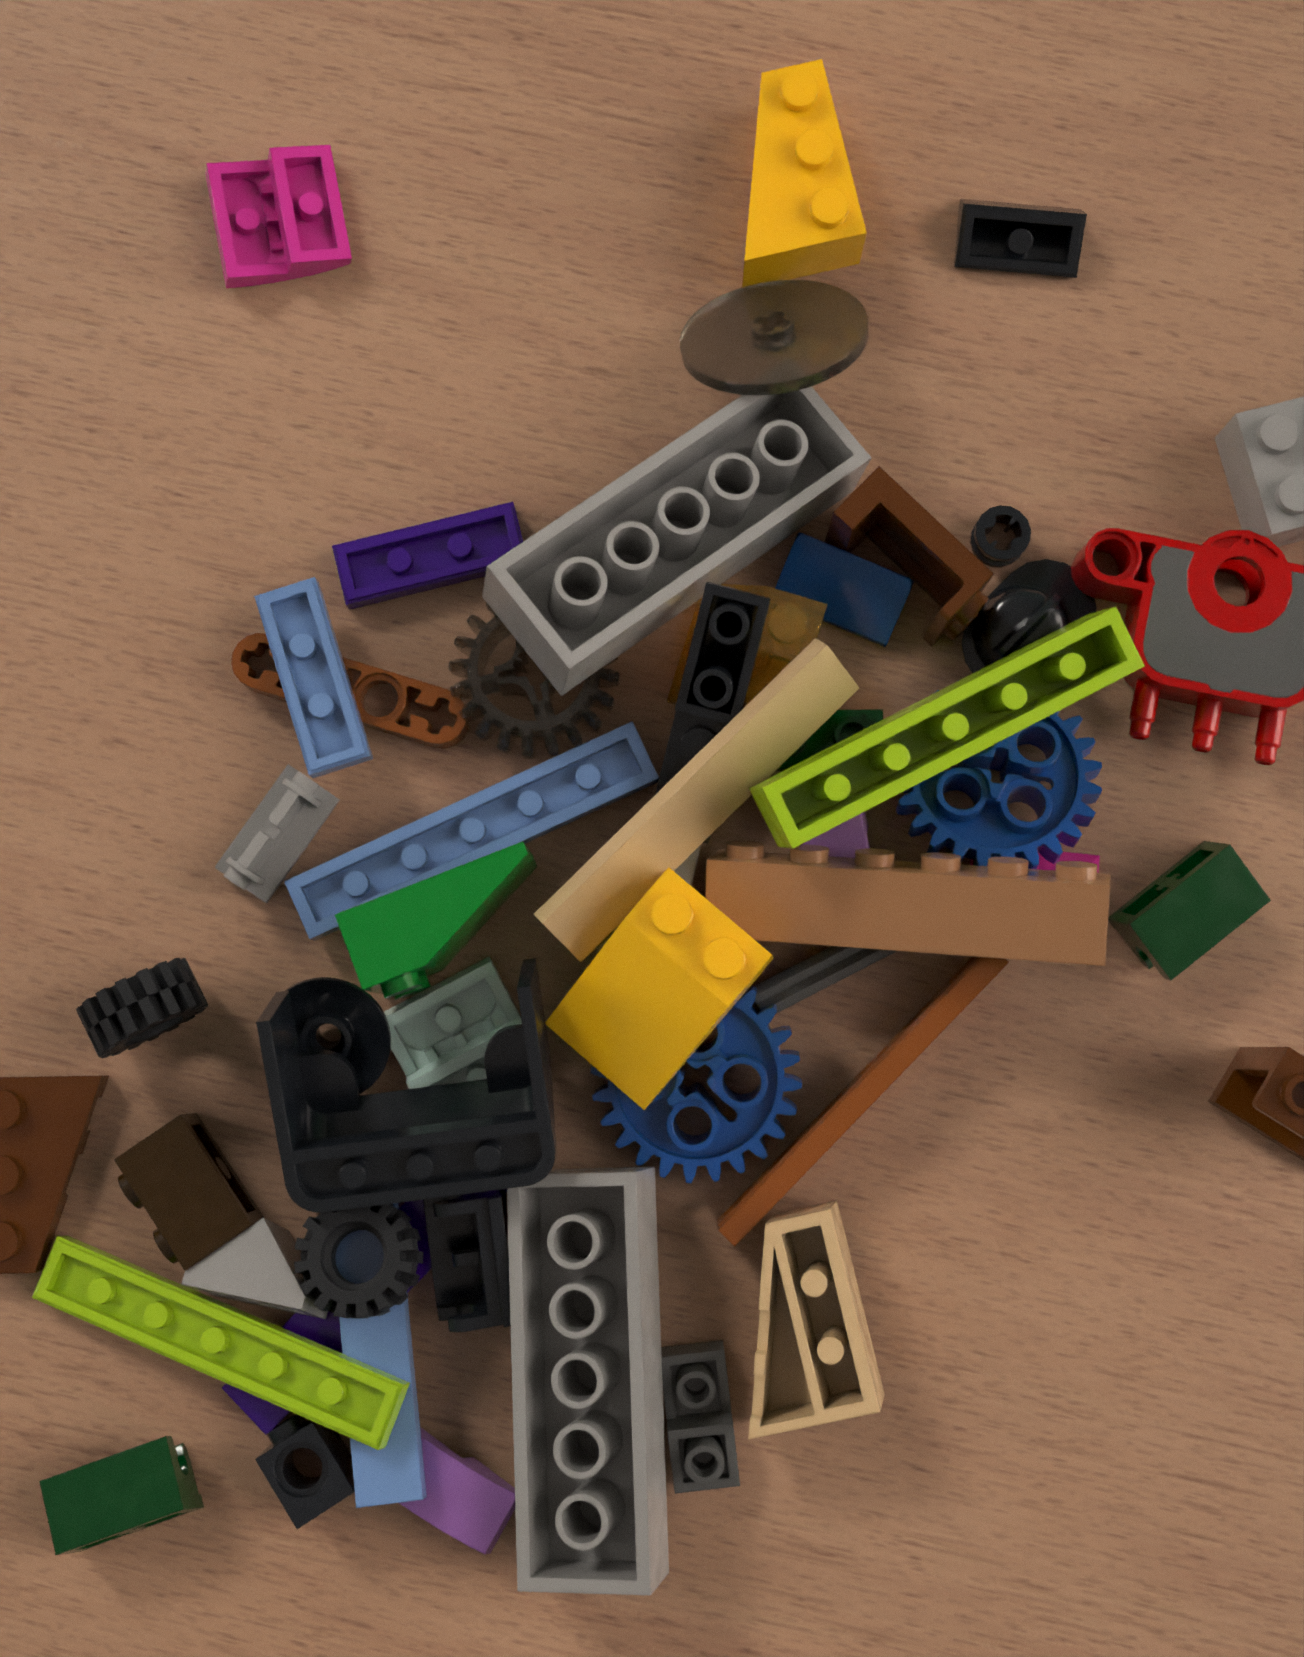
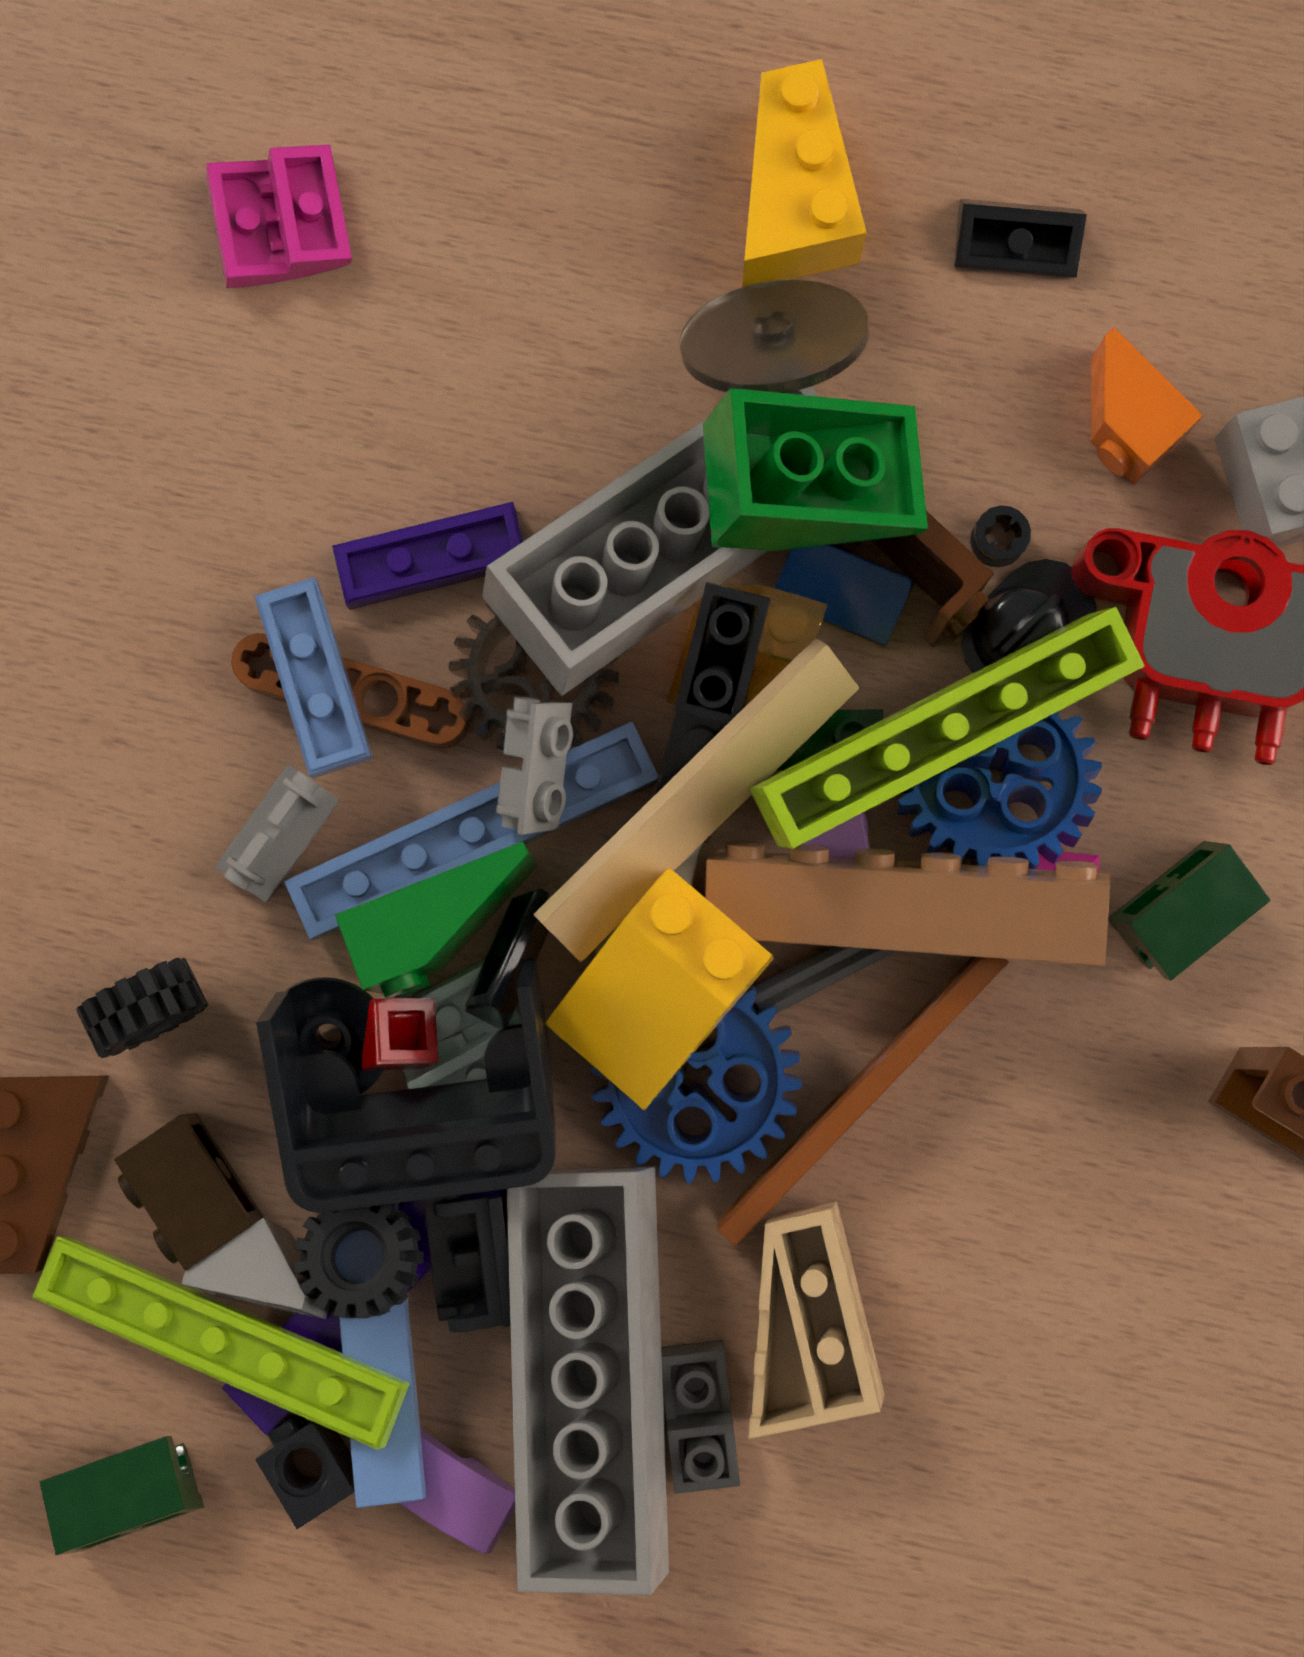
none -> red slope [362,998,439,1071]
none -> black slope [465,888,550,1029]
none -> light grey hinge [496,697,573,835]
none -> green slope [703,388,928,551]
none -> orange slope [1091,327,1203,485]

